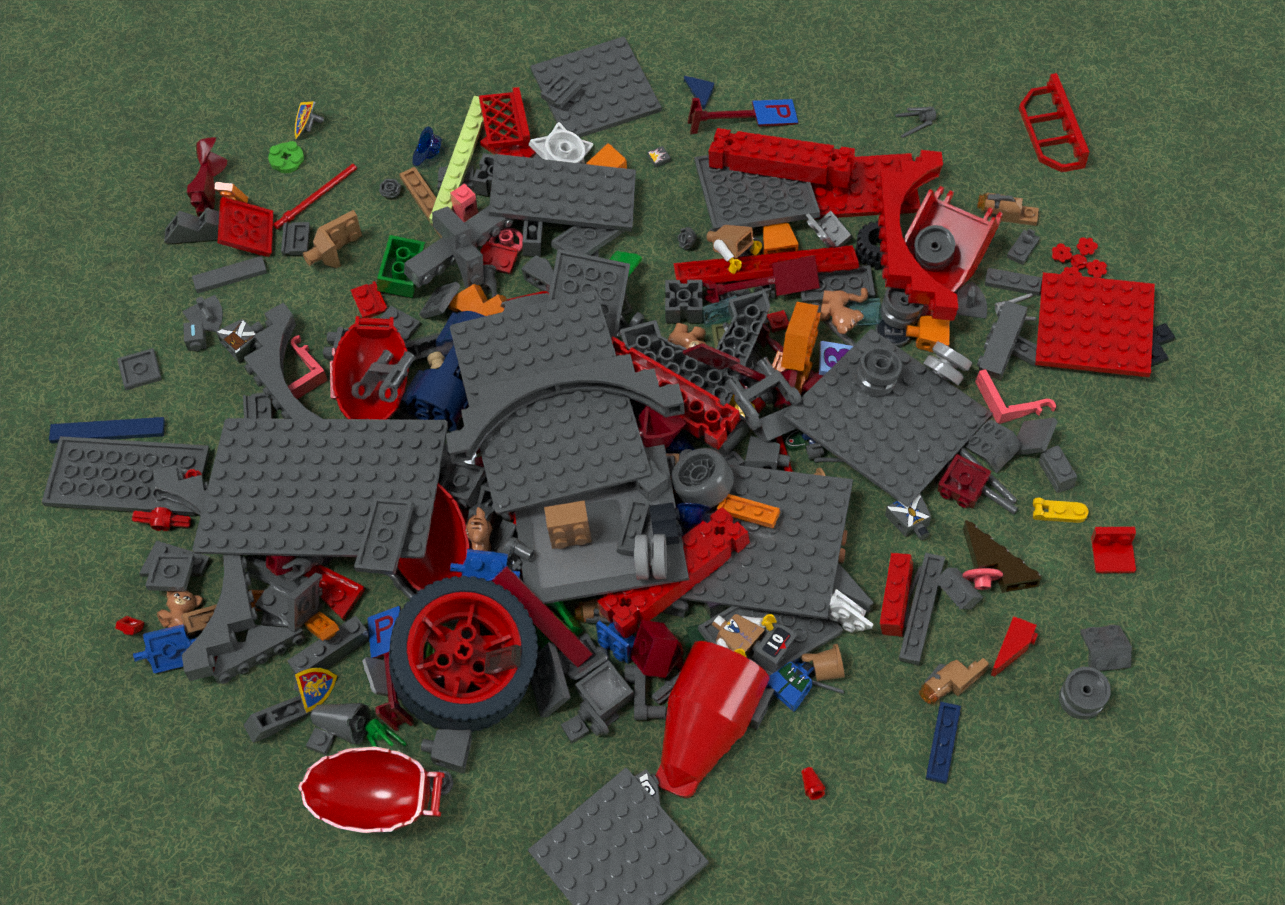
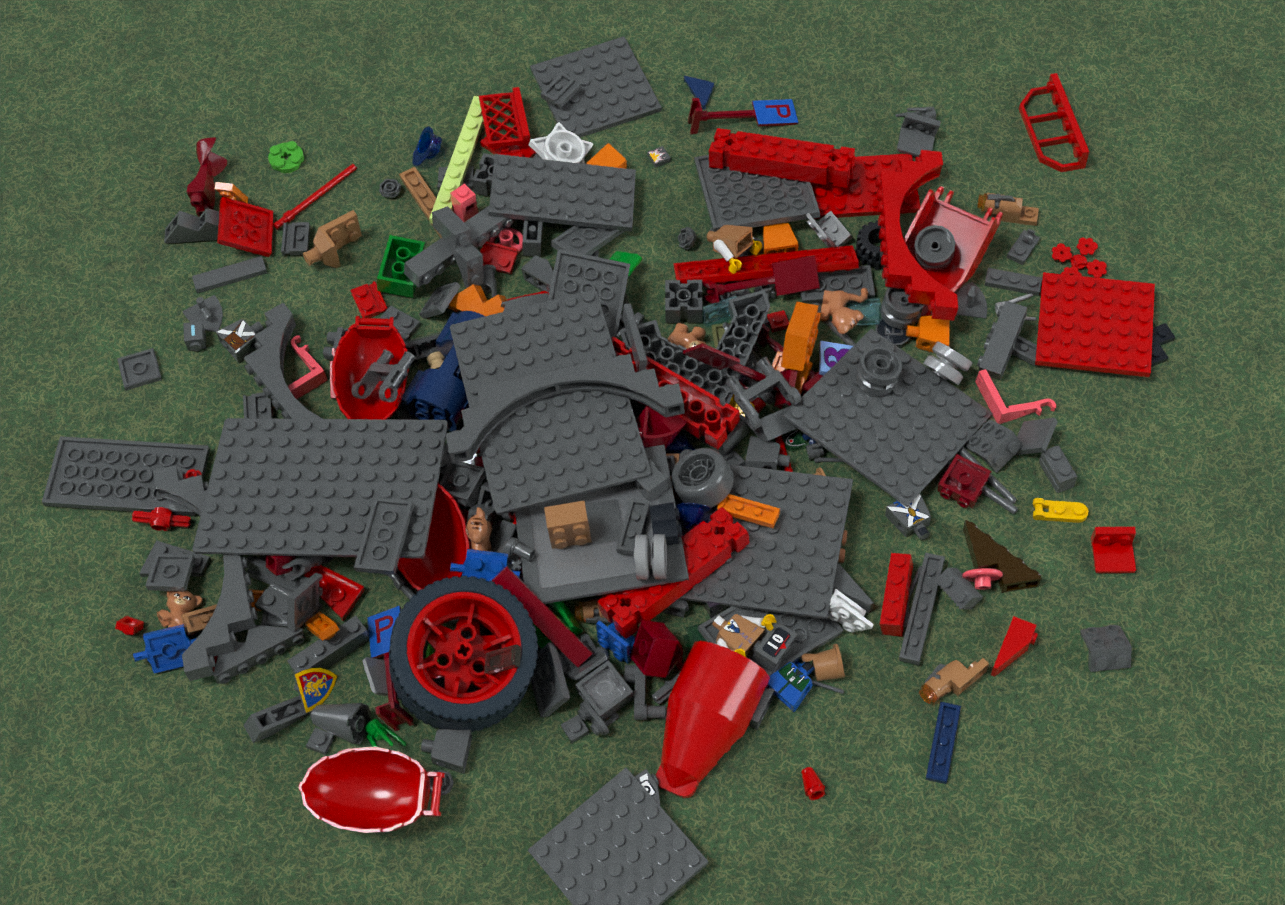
dark blue tile [49,417,165,444] -> none
shield [295,101,324,140] -> none
dark grey wheel [1059,667,1111,720] -> none
none -> dark grey tile [622,304,647,372]
none -> dark grey bracket [897,112,941,157]

